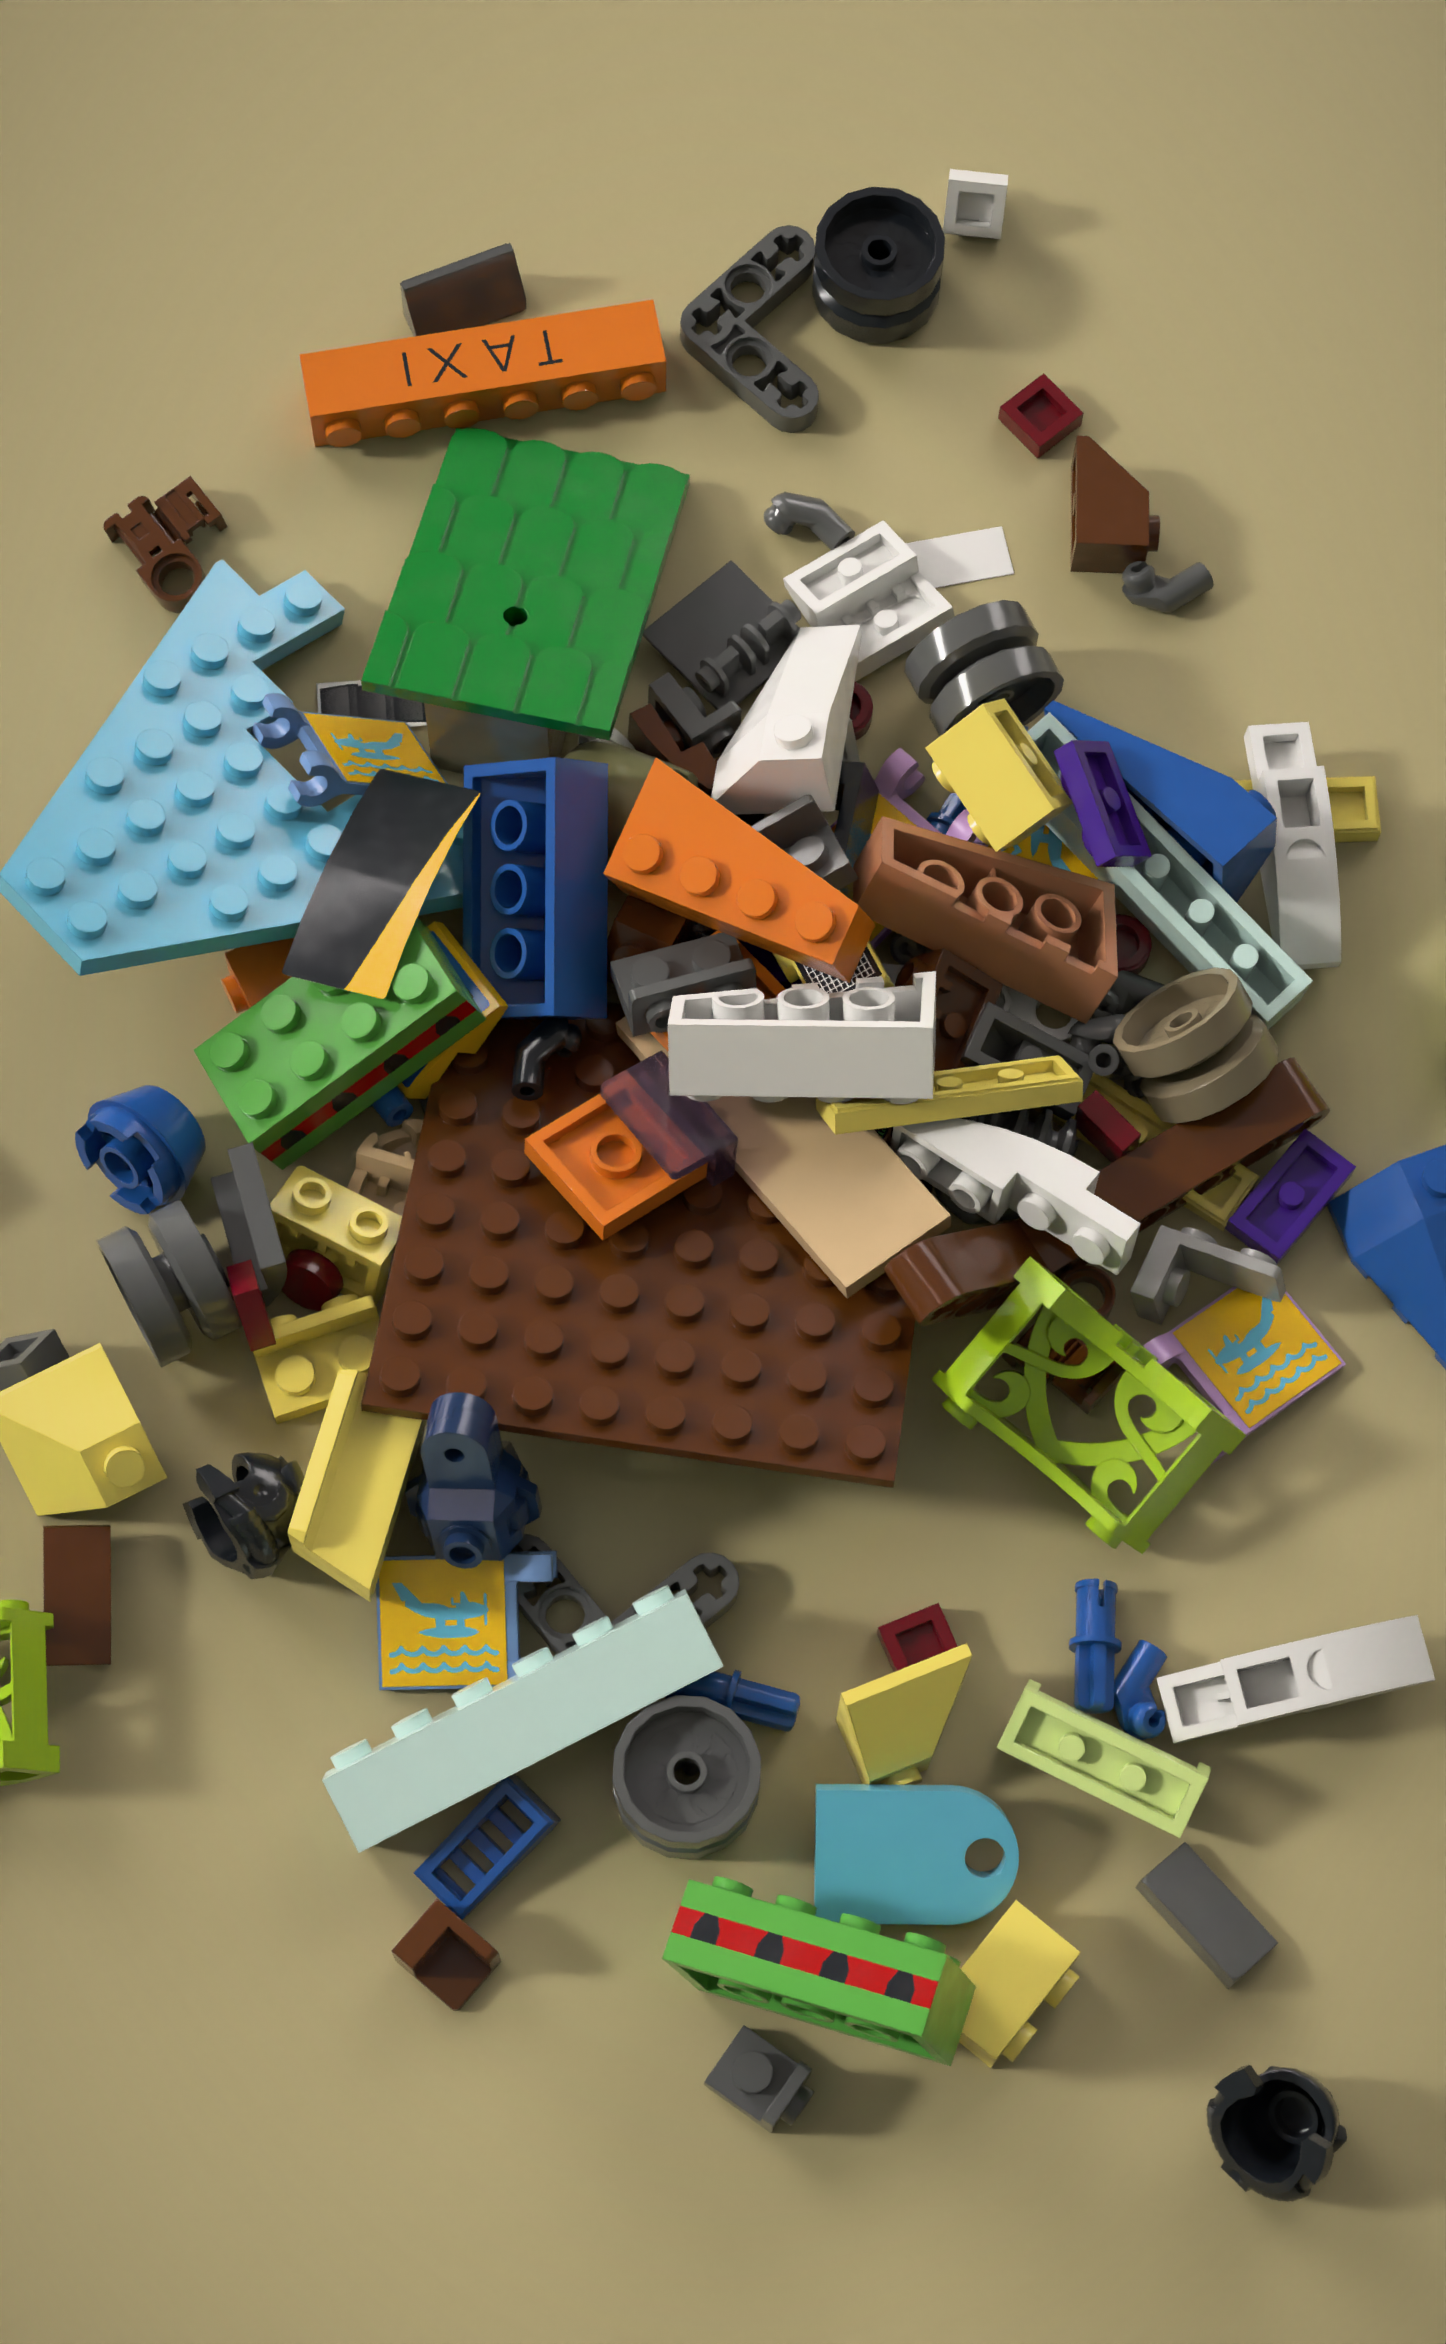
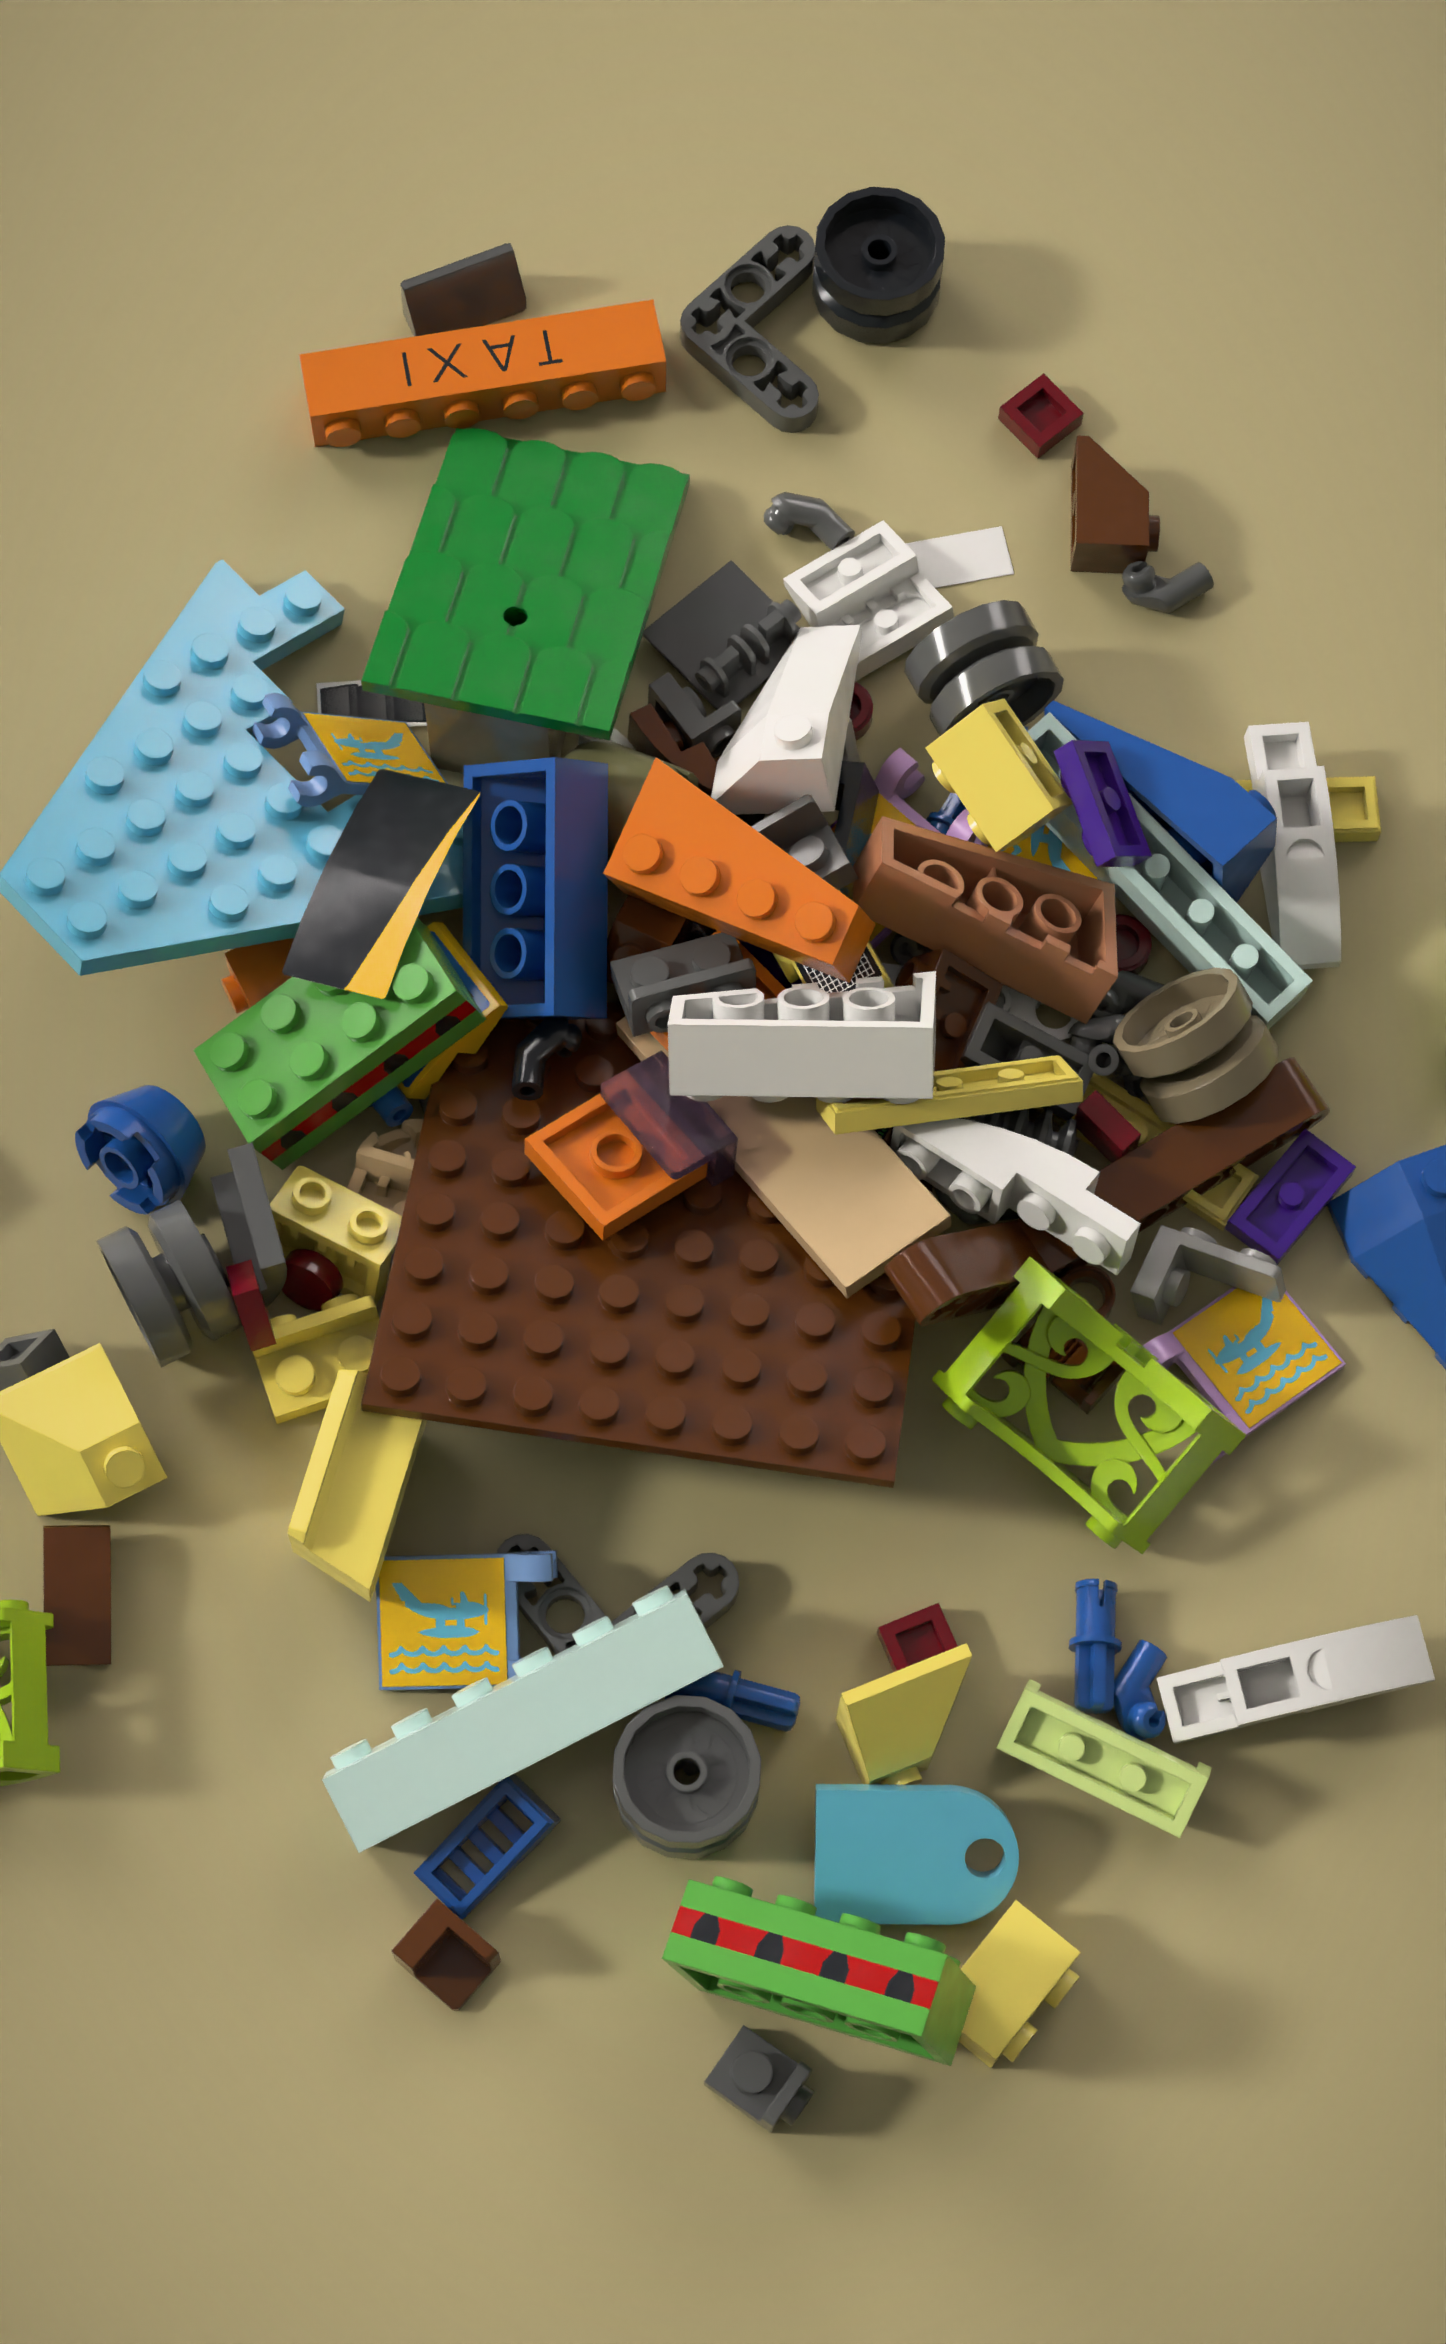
reddish brown piece [103,476,227,613] -> none
black helmet [183,1452,304,1579] -> none
dark blue piece [405,1392,542,1569] -> none
white tile [943,169,1008,239] -> none
dark grey slope [1135,1842,1278,1989] -> none
black helmet [1206,2065,1347,2202] -> none

